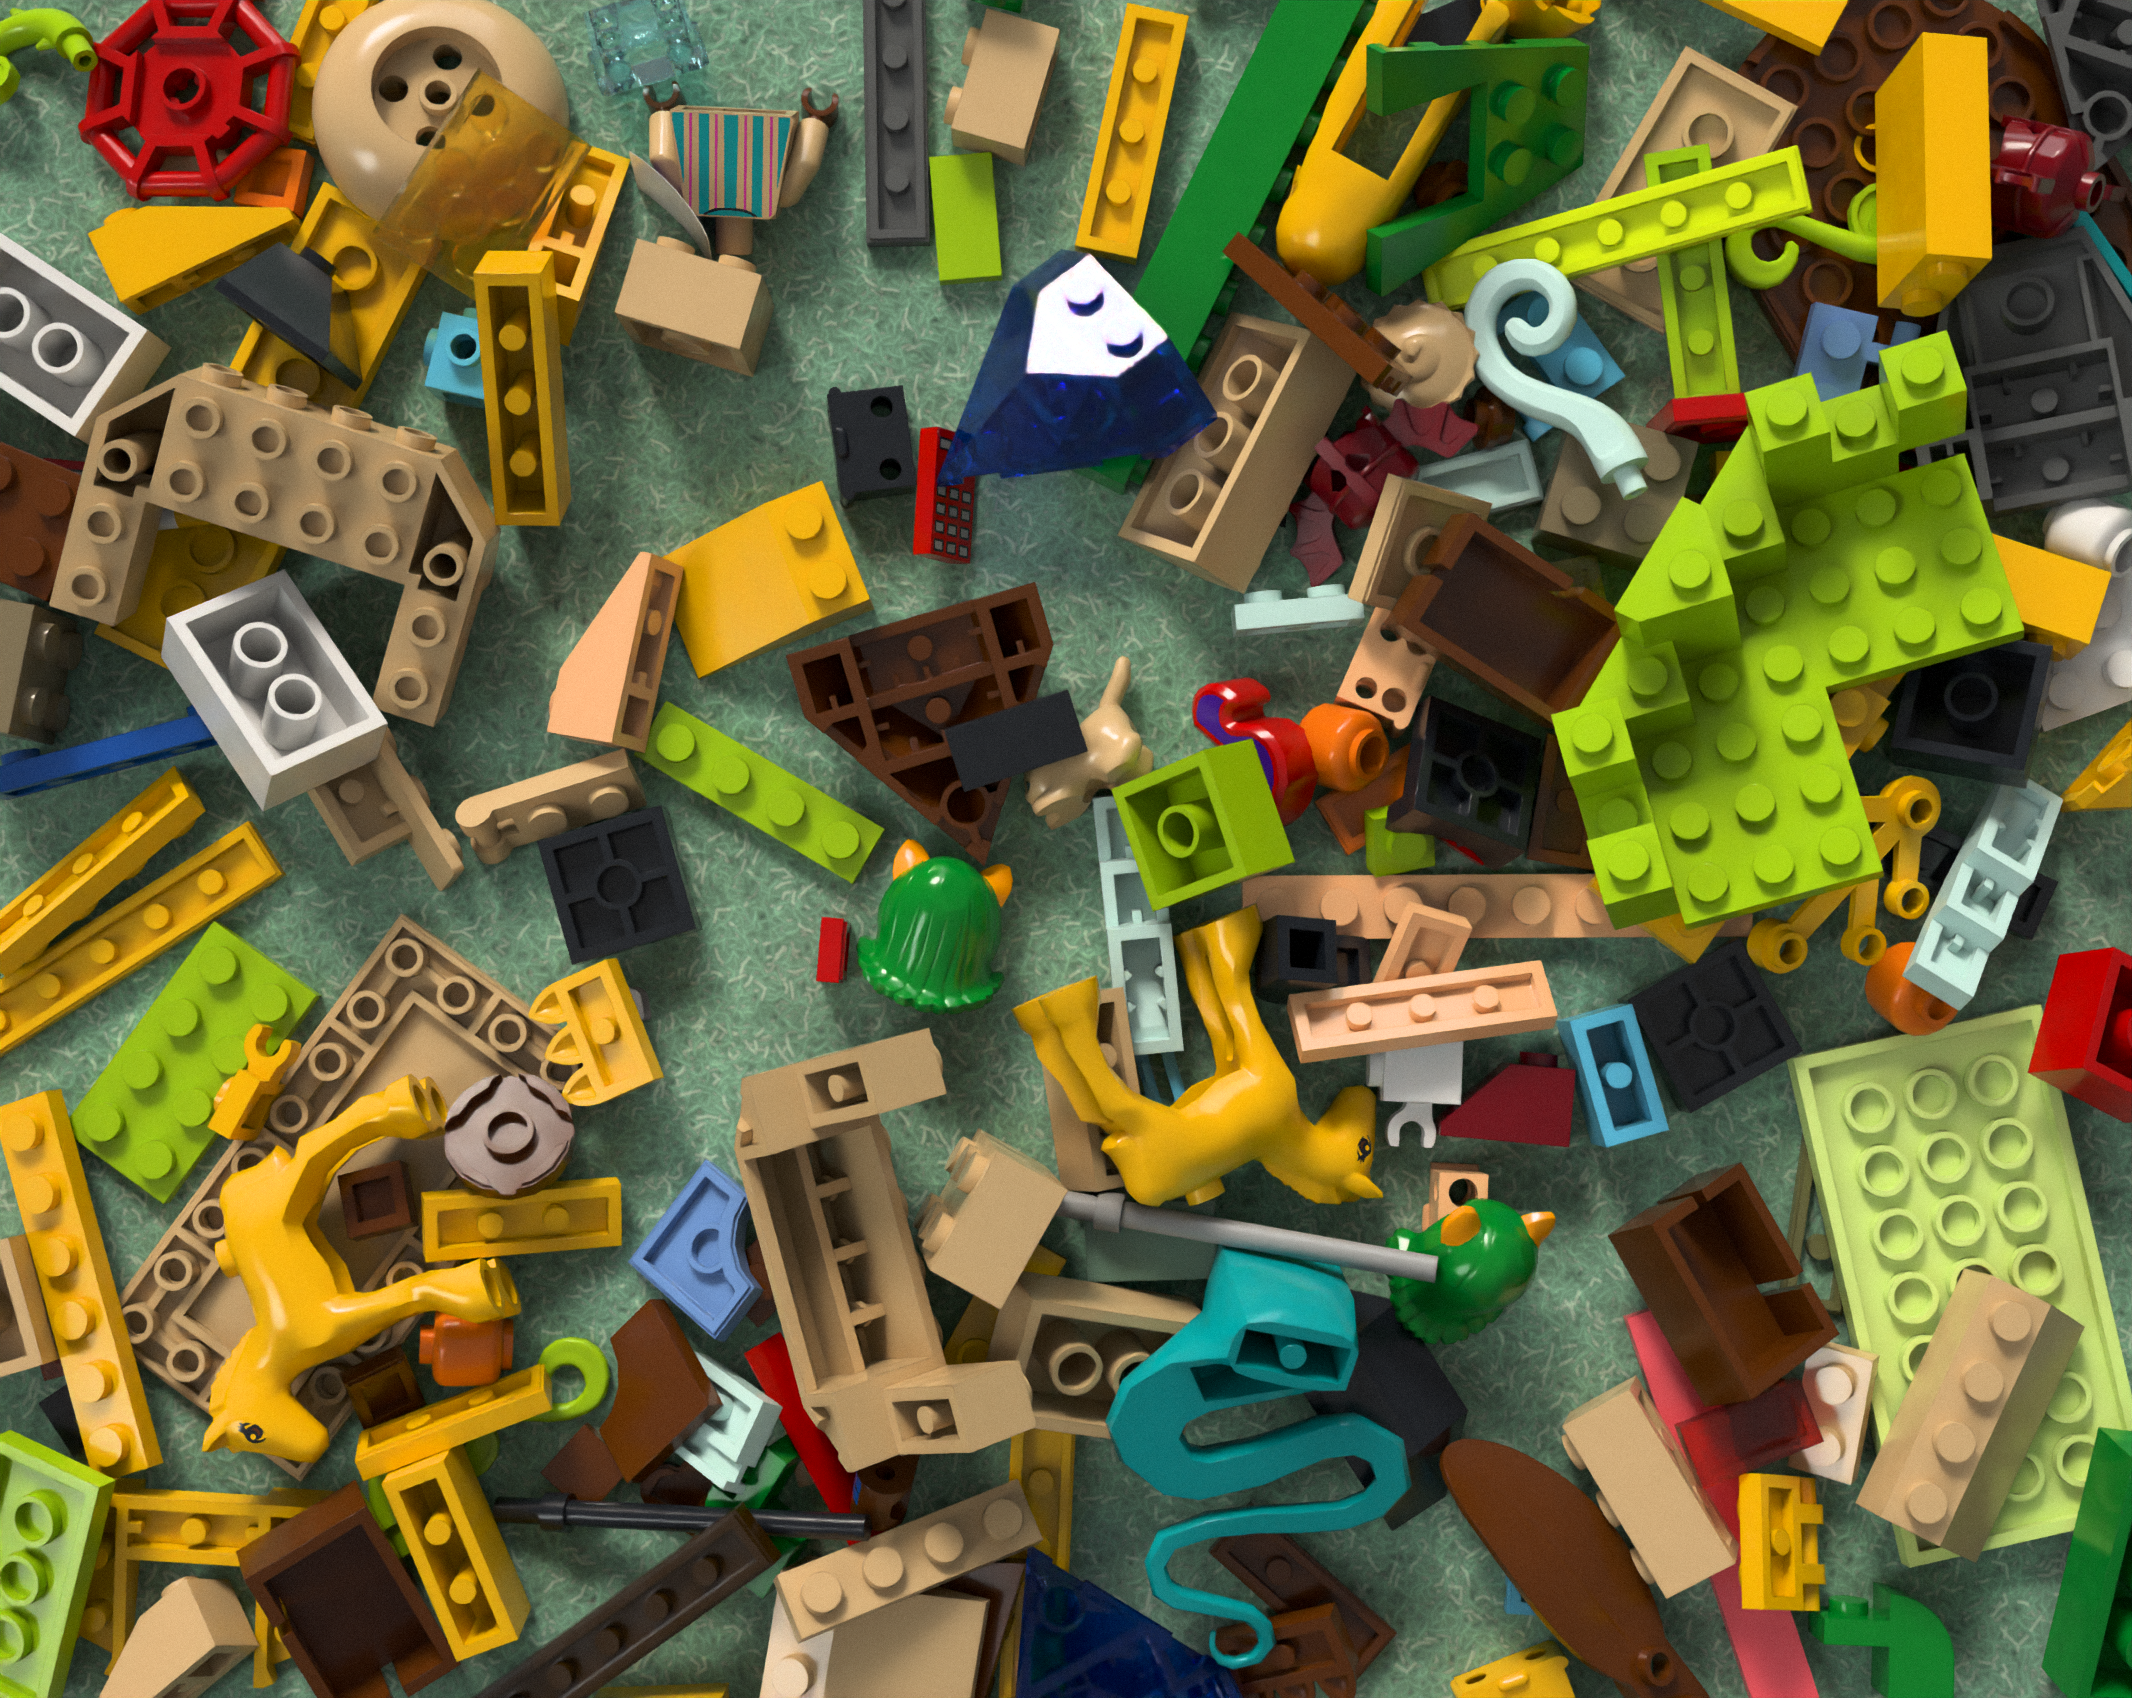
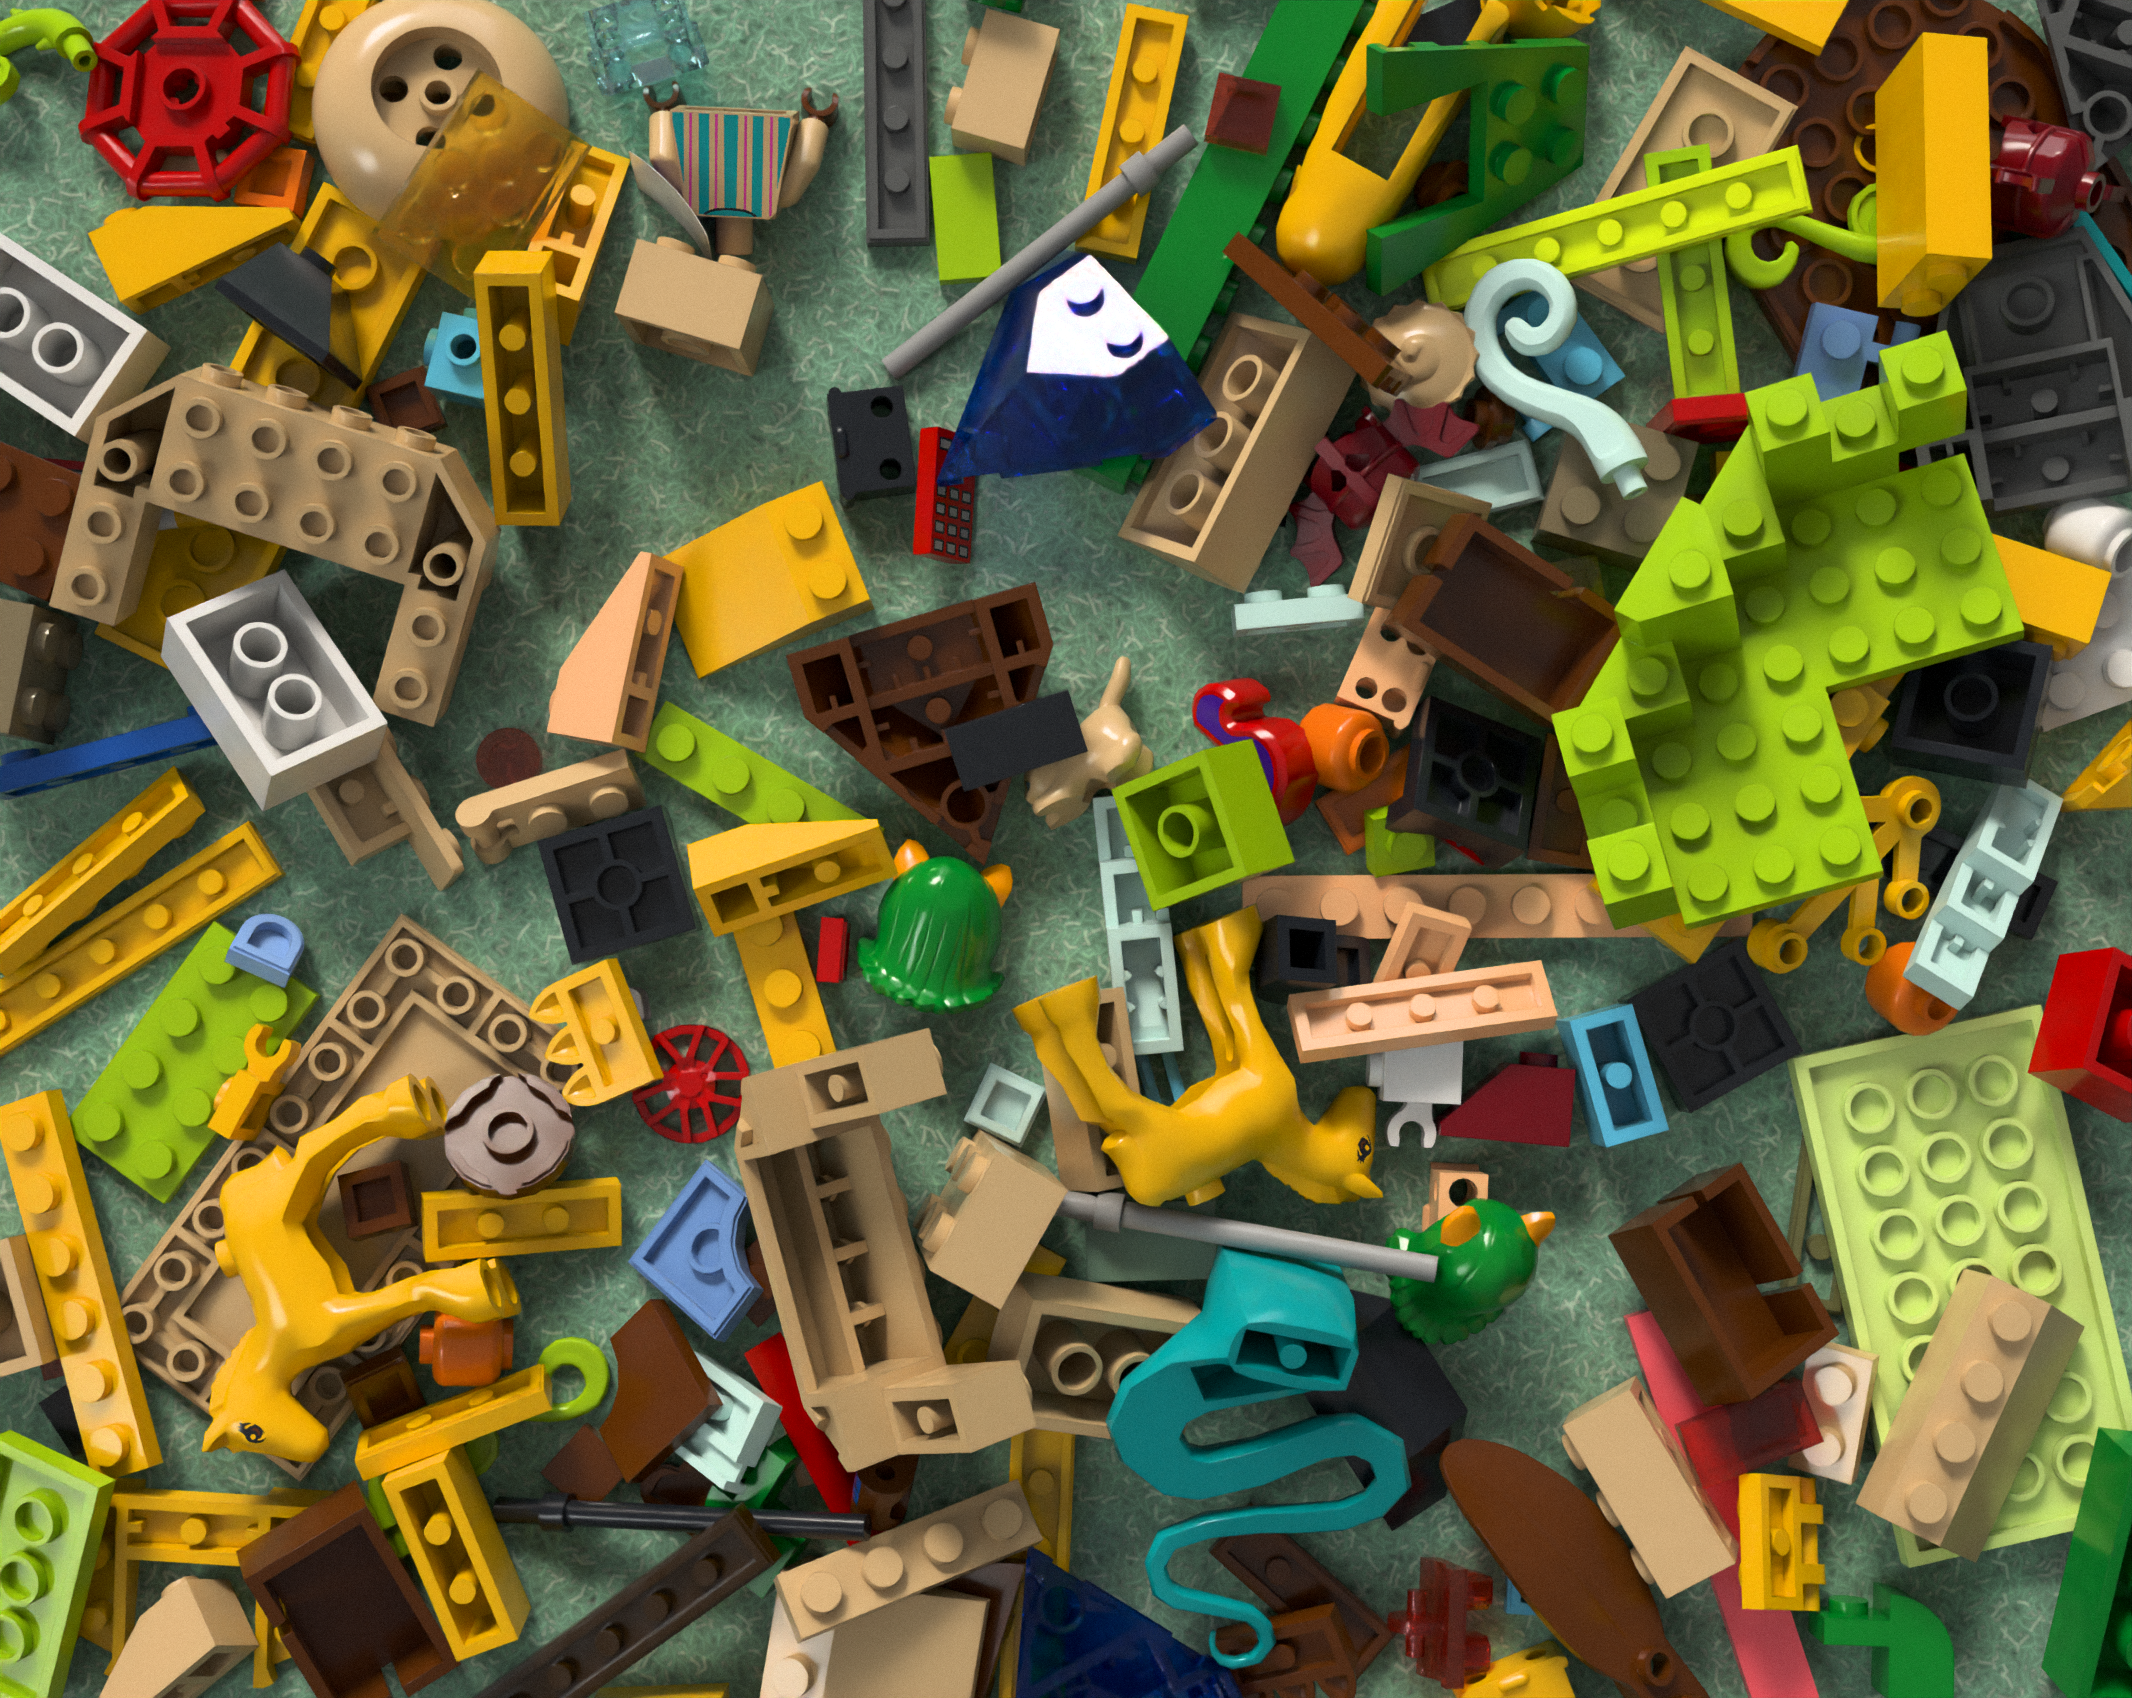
none -> light blue tile [224,914,304,988]
none -> reddish brown tile [365,365,449,434]
none -> clear red tile [476,728,543,789]
none -> red wheel [632,1024,751,1144]
none -> yellow slope [687,819,898,937]
none -> yellow plate [733,911,838,1068]
none -> light grey bar [882,124,1199,380]
none -> light aqua tile [963,1062,1046,1148]
none -> clear red tile [1204,72,1282,156]
none -> clear red hips [1387,1557,1493,1689]

